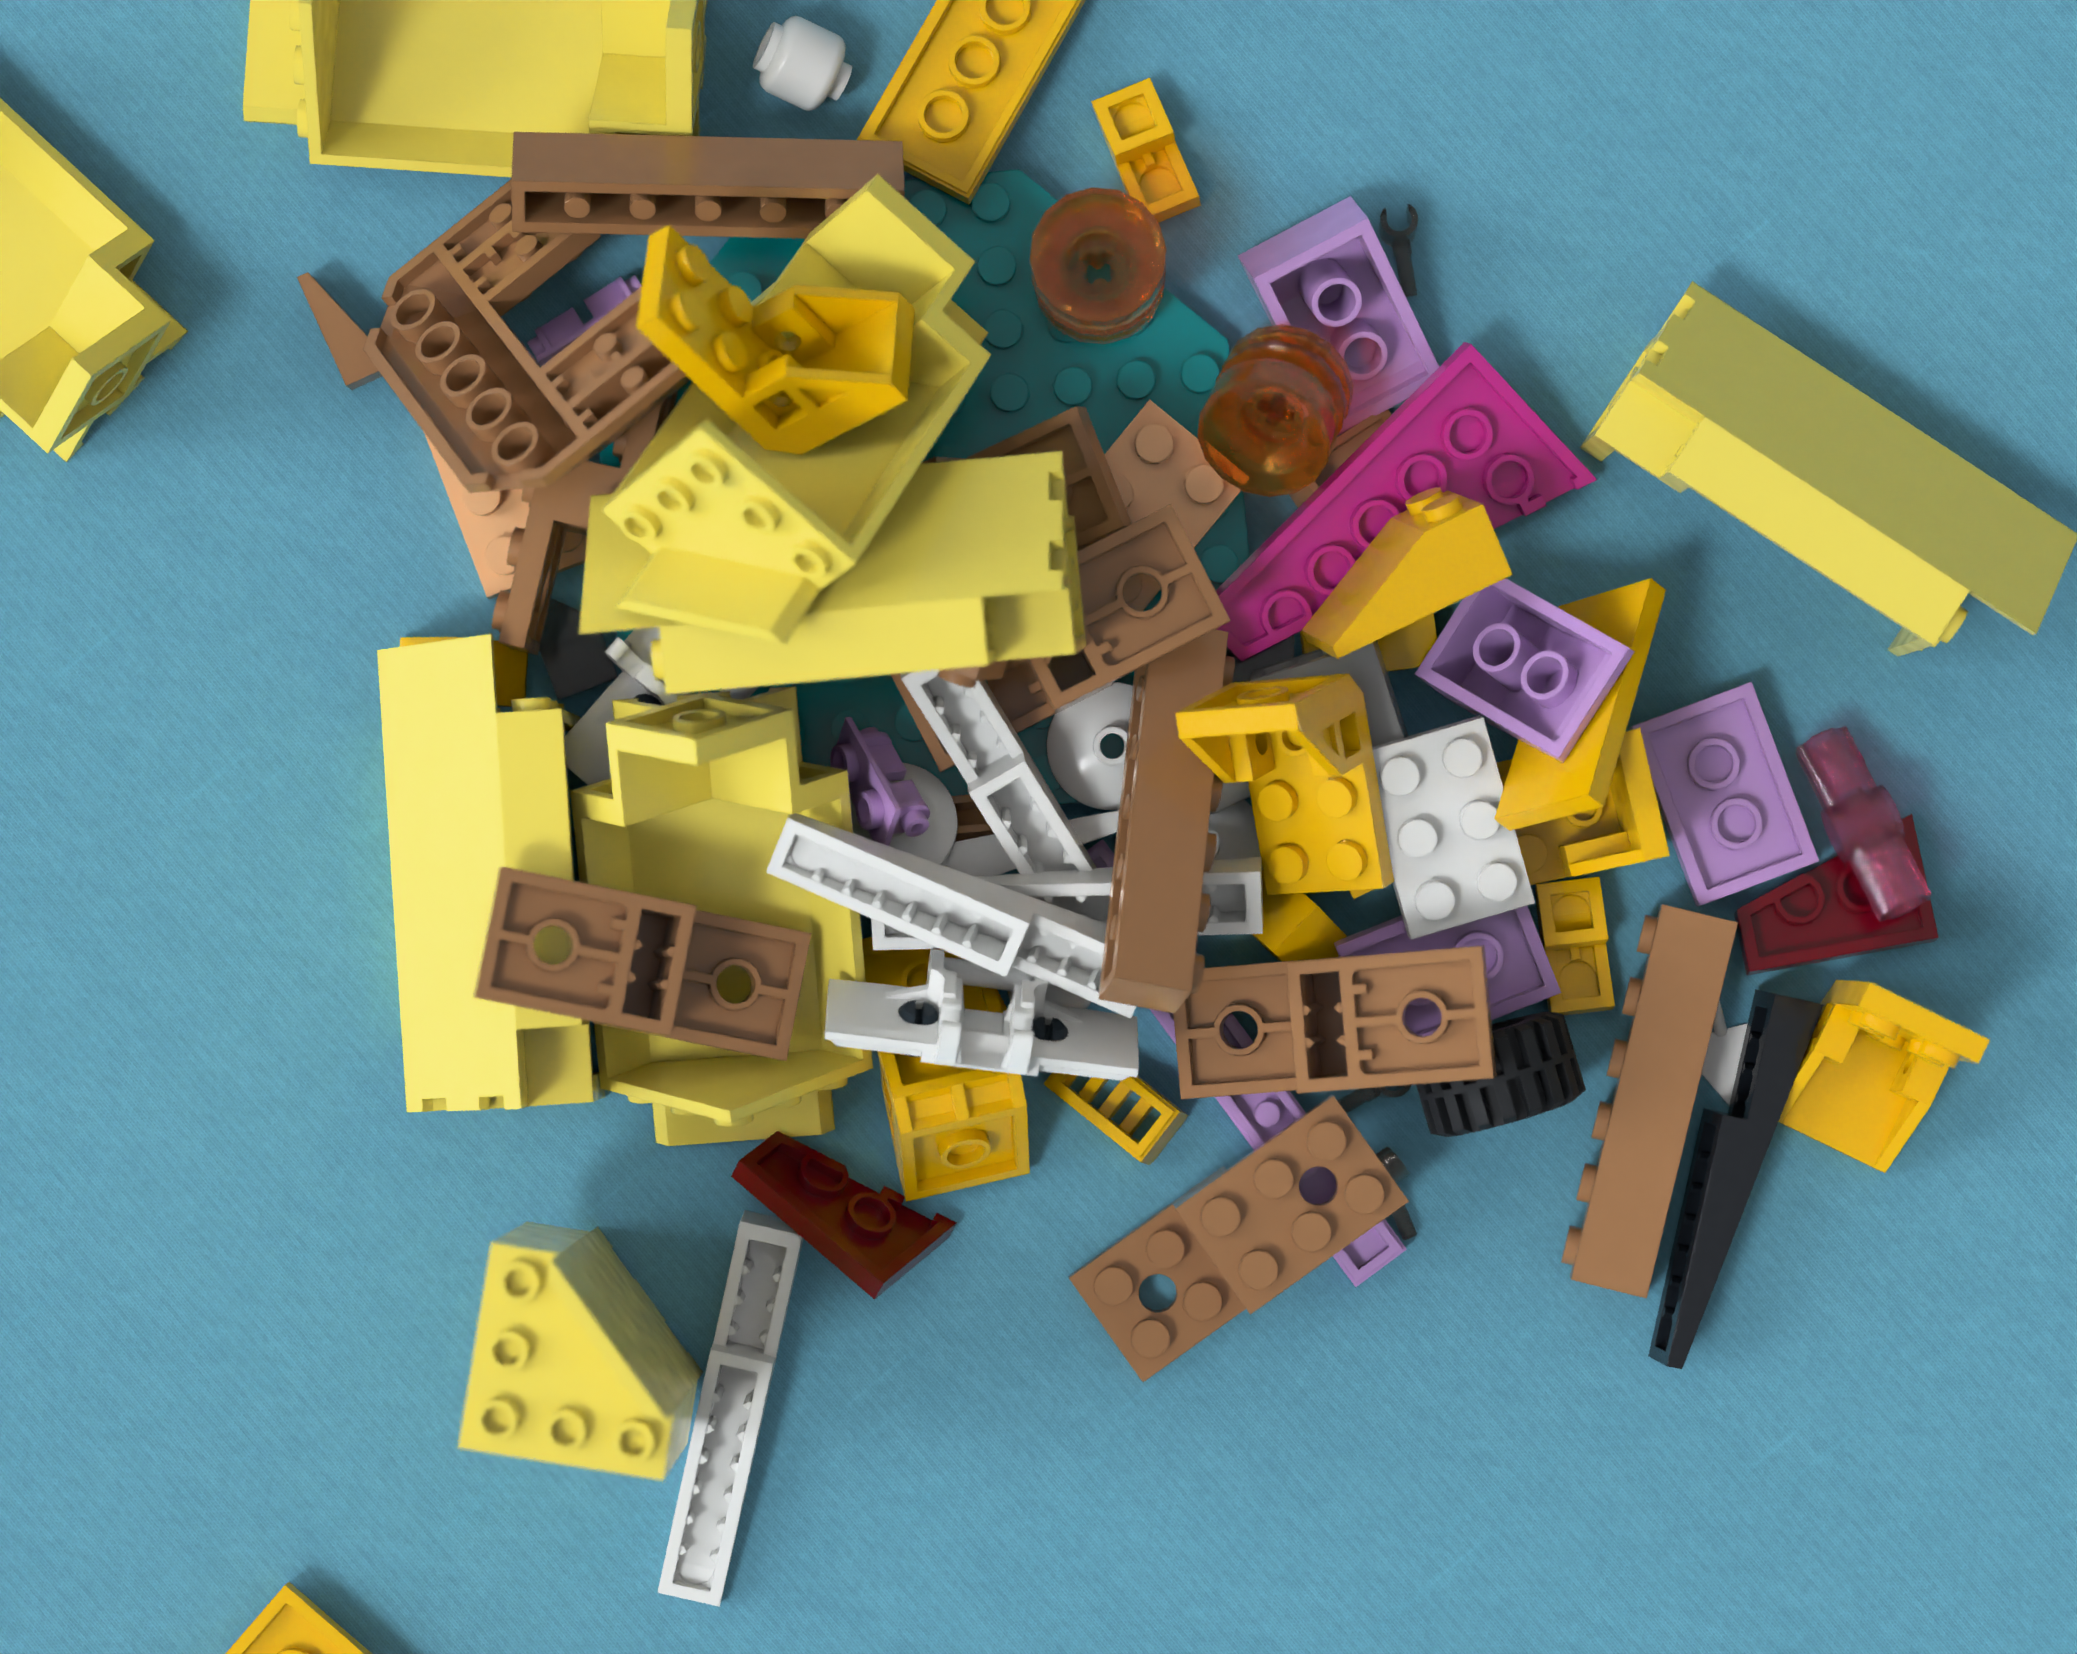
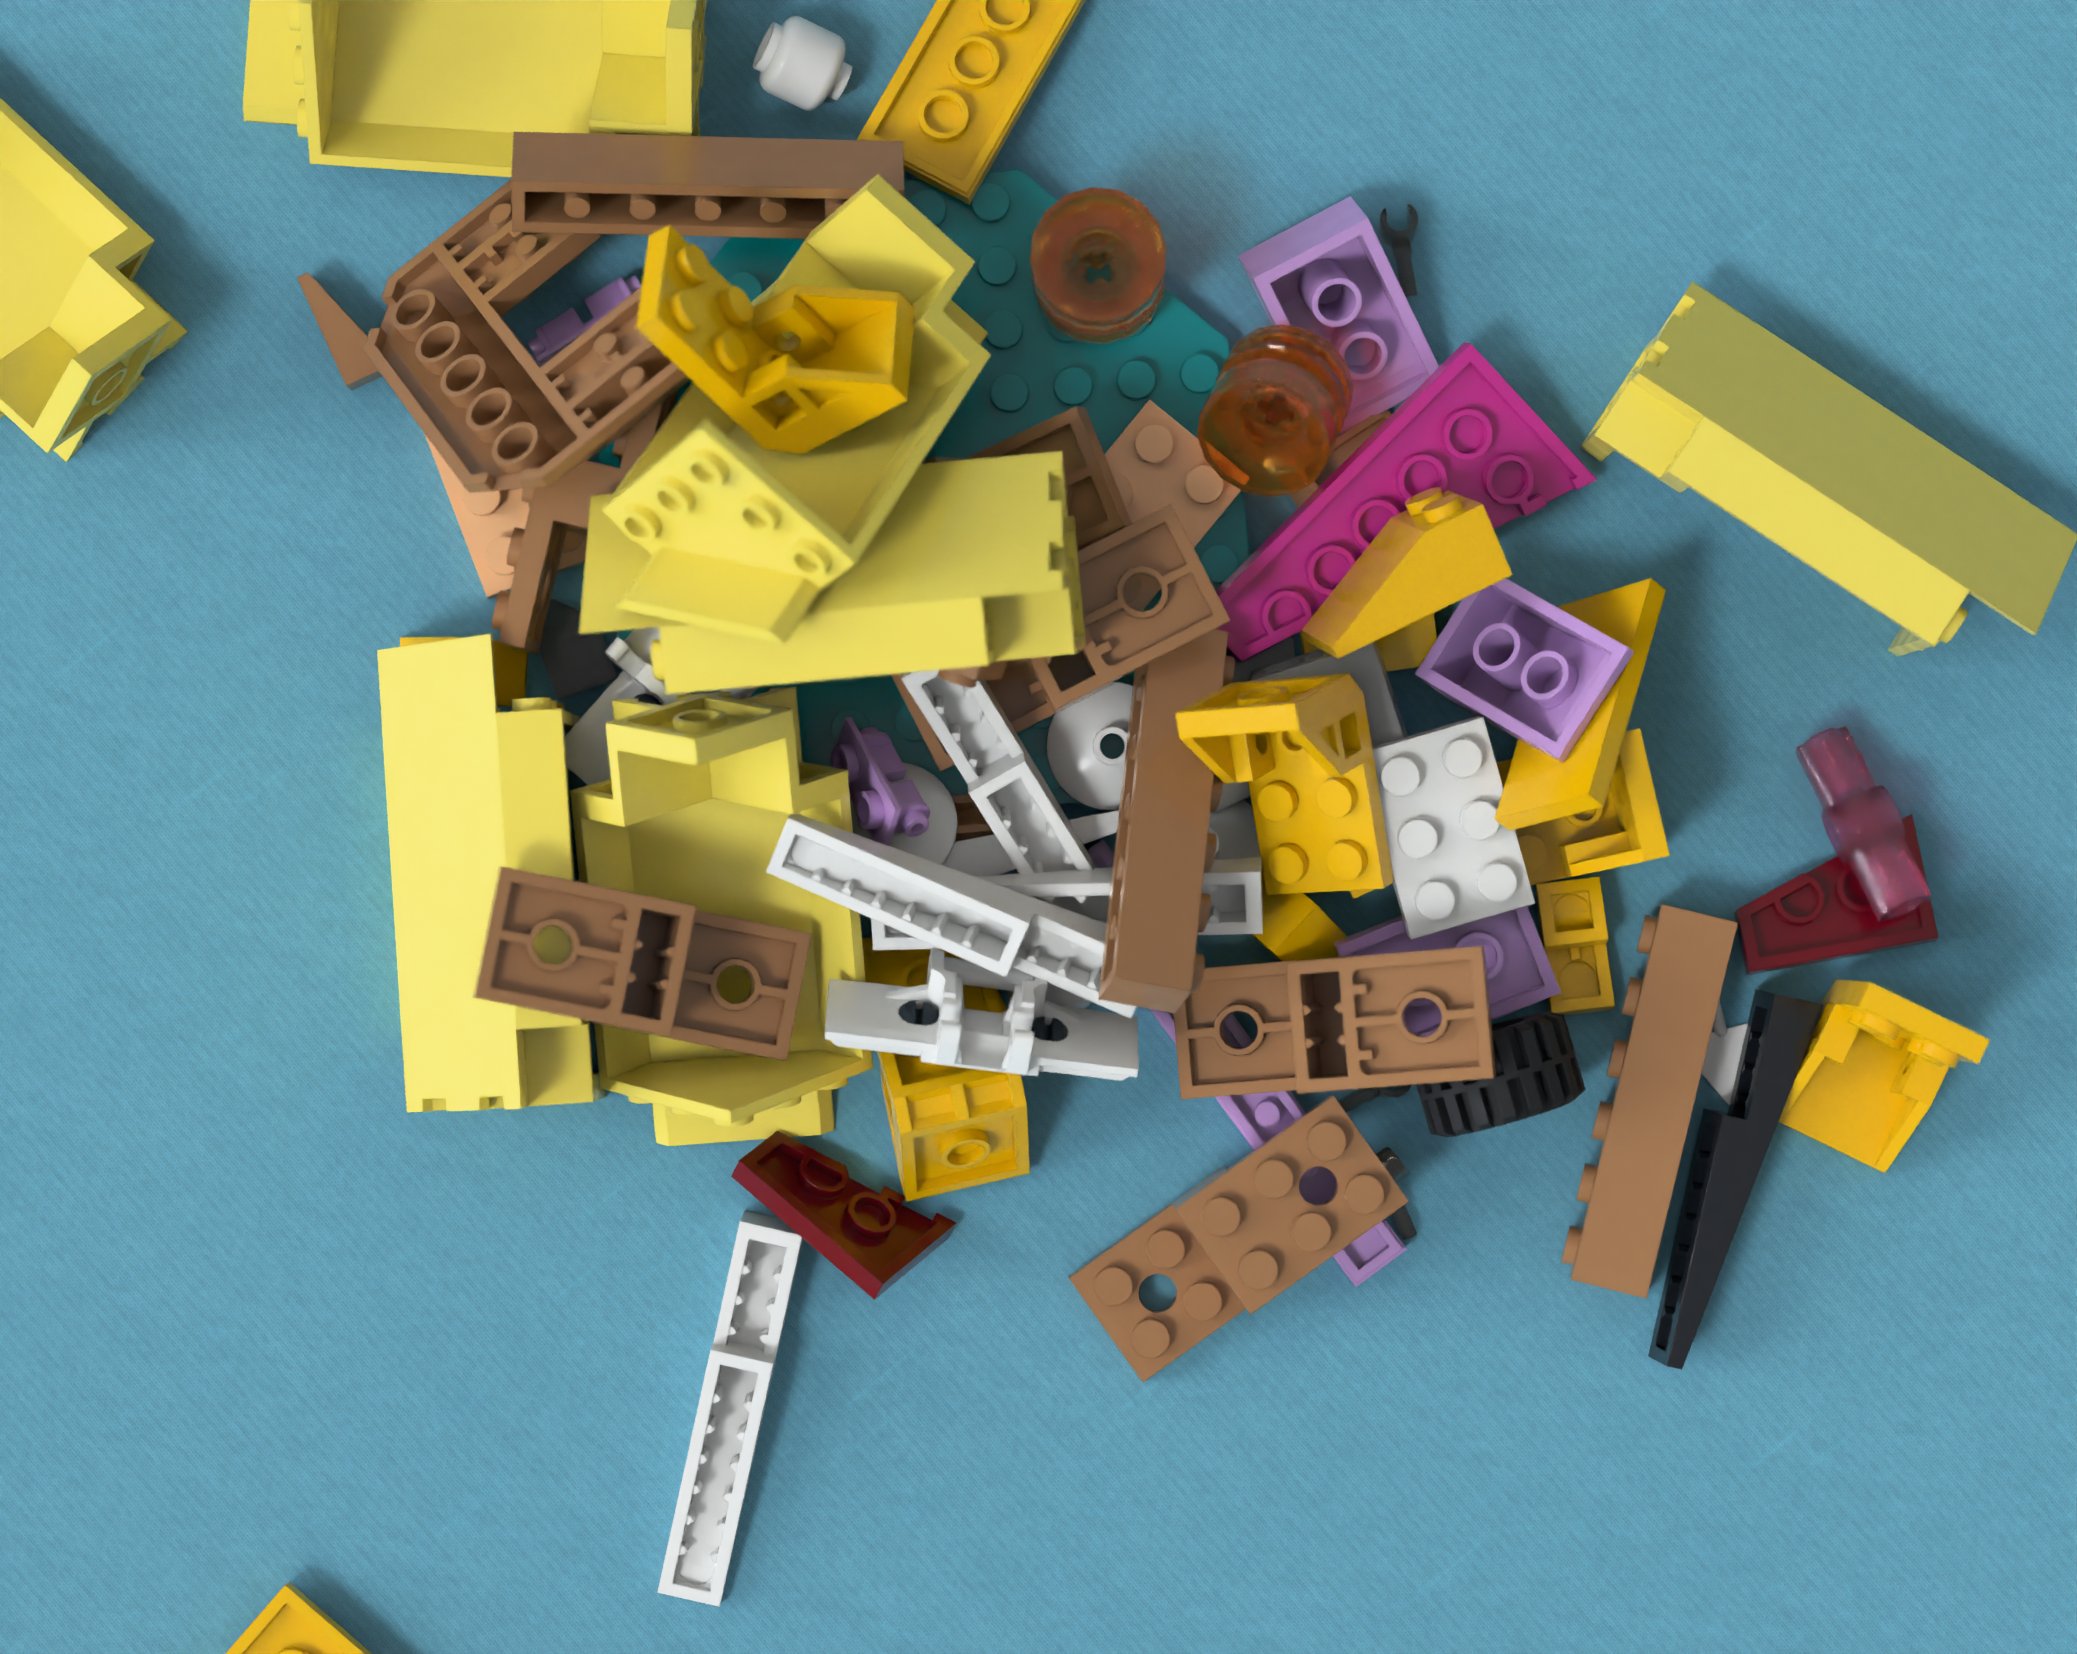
light yellow panel [458,1221,703,1480] -> none
yellow slope [1044,1072,1188,1165] -> none
yellow slope [1091,78,1201,229] -> none
lavender plate [1629,682,1819,906] -> none

